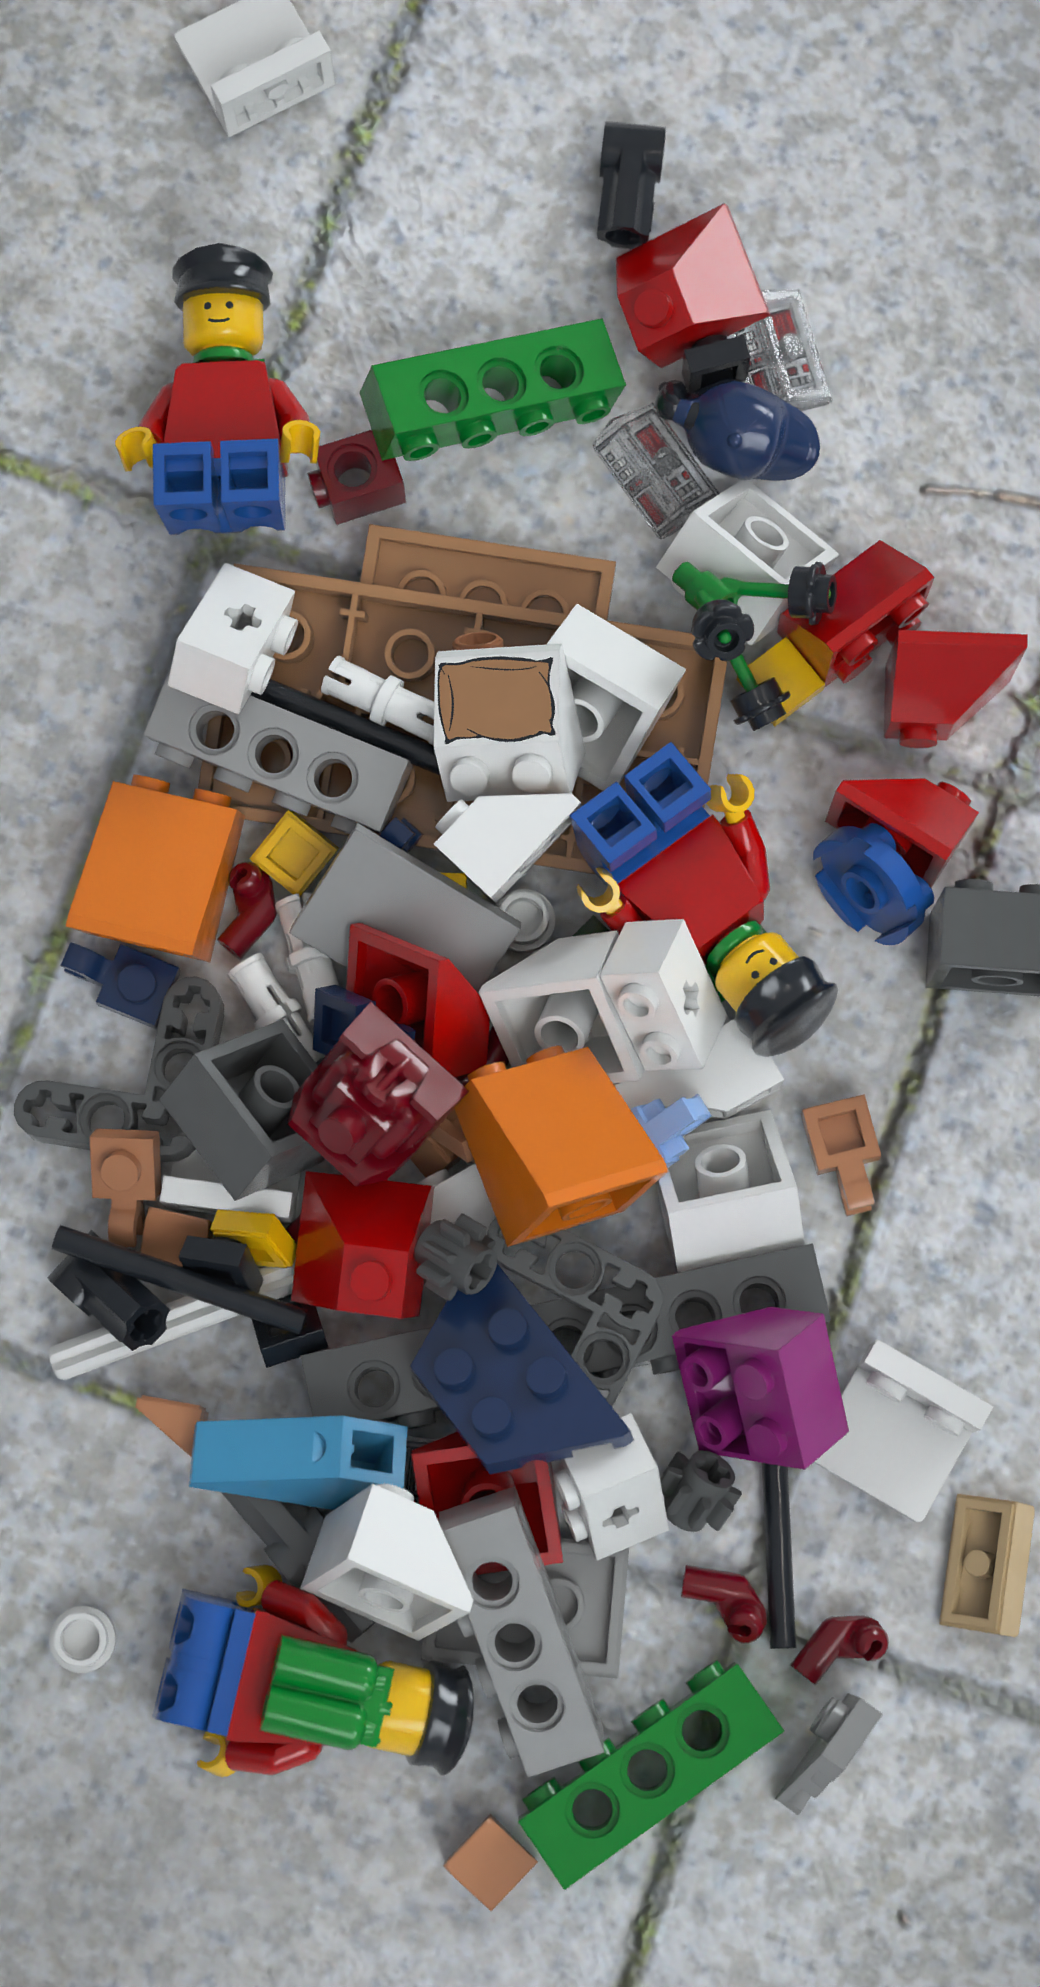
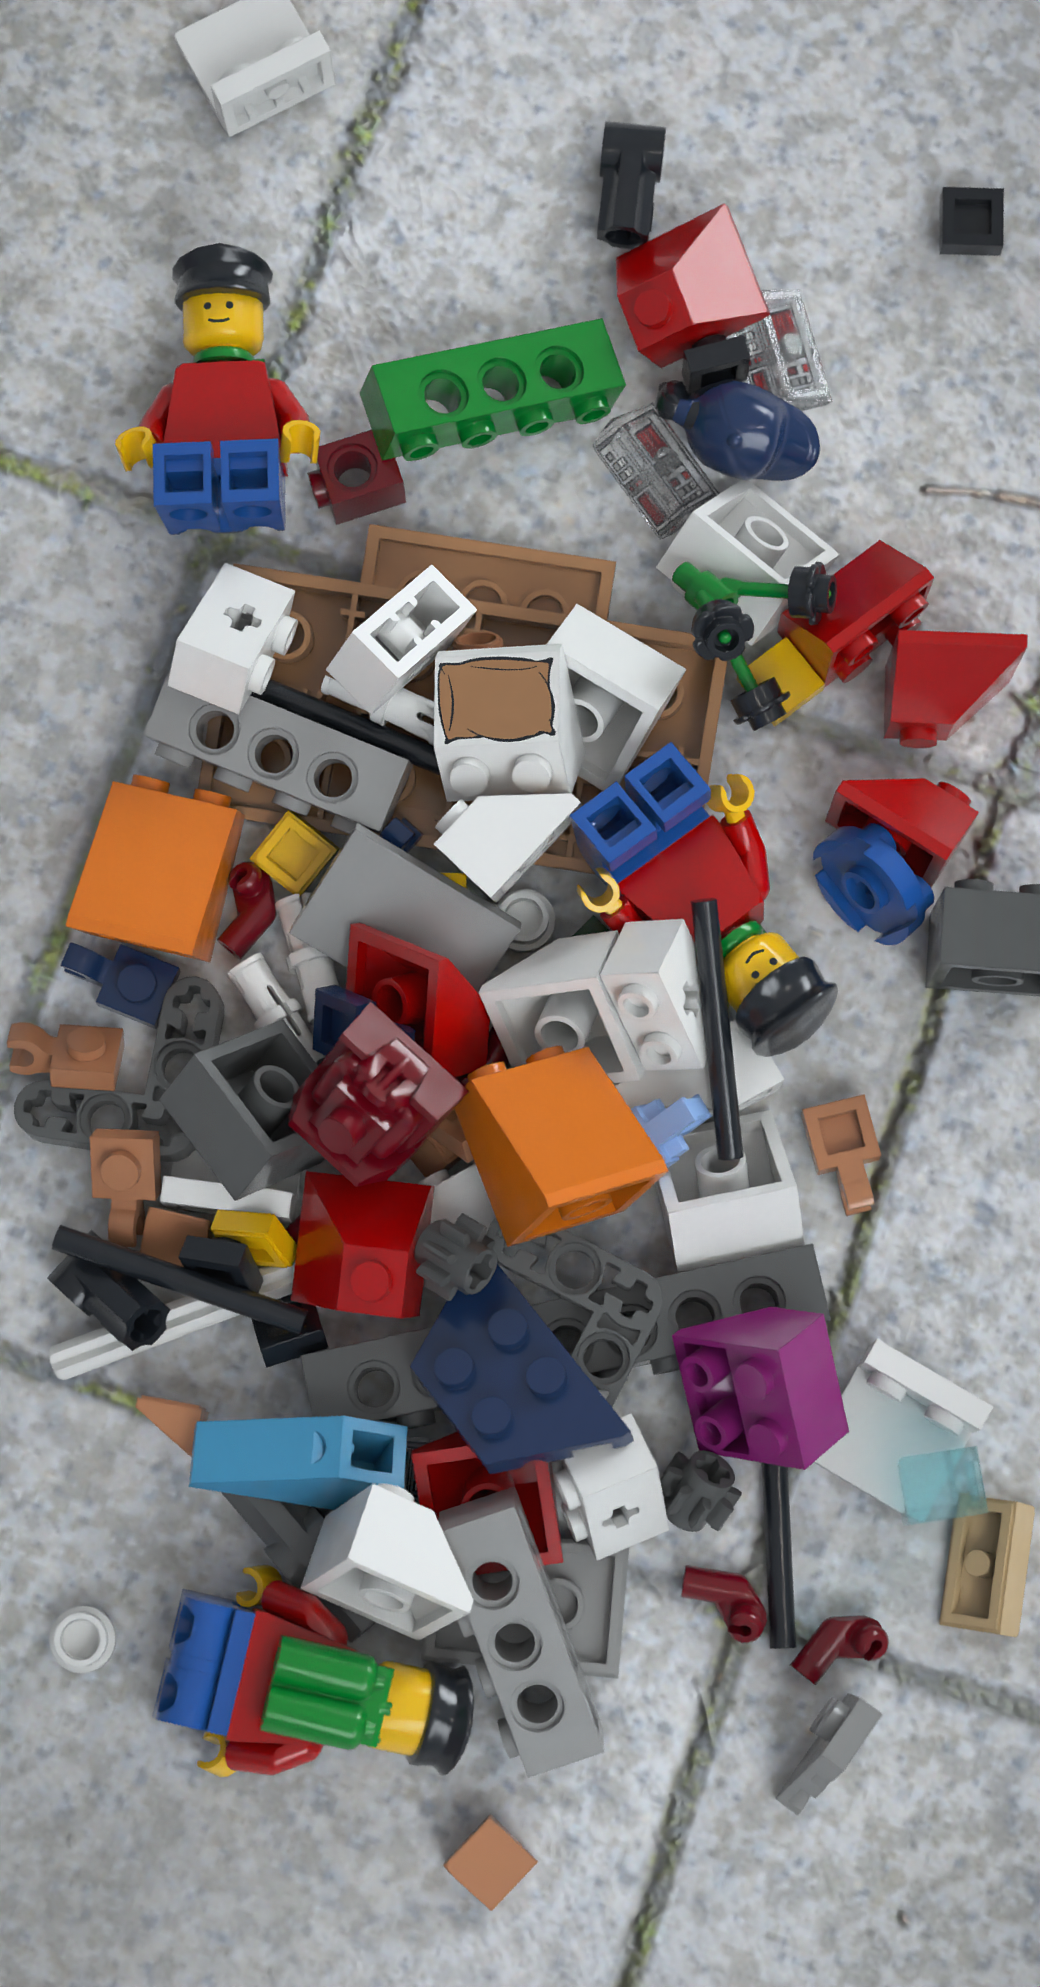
green brick [518,1660,785,1890] -> none
none -> nougat plate [7,1022,125,1091]
none -> white brick [326,565,477,715]
none -> black bar [691,898,744,1160]
none -> clear light blue panel [897,1446,988,1526]
none -> black plate [939,187,1004,256]

